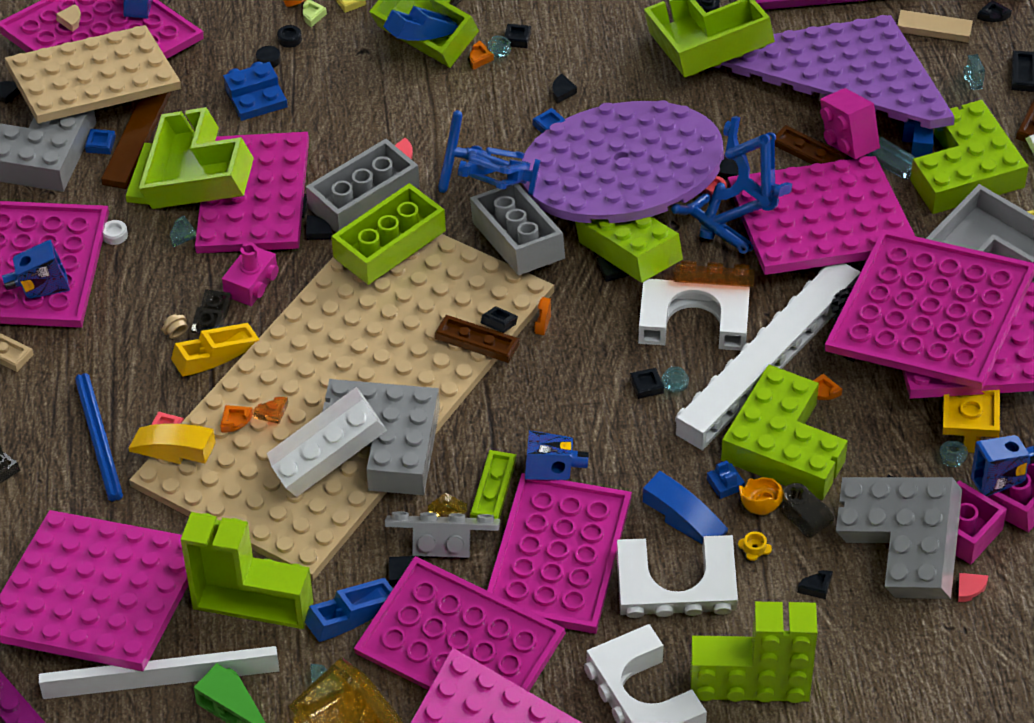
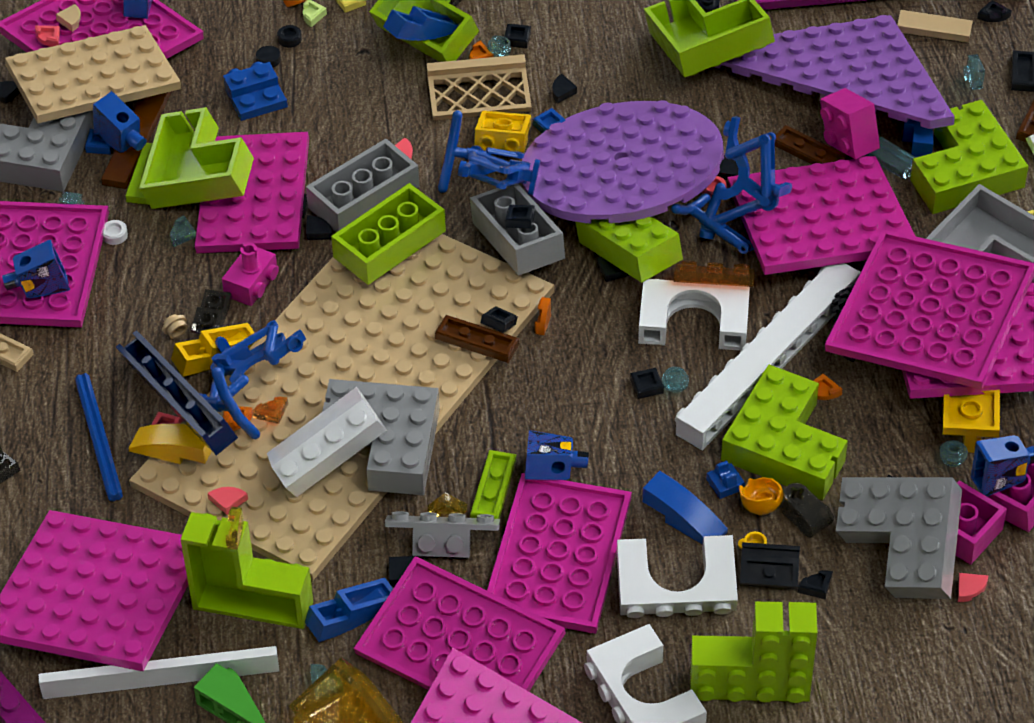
none -> coral tile [35,25,60,47]
none -> clear light blue plate [58,191,84,204]
none -> blue torso [93,91,147,153]
none -> dark blue tile [116,330,238,456]
none -> blue piece [199,320,306,439]
none -> coral tile [208,487,248,515]
none -> clear yellow tile [226,507,244,550]
none -> tan fence [427,54,532,120]
none -> yellow plate [474,111,531,152]
none -> black tile [505,205,535,229]
none -> black plate [740,542,800,589]

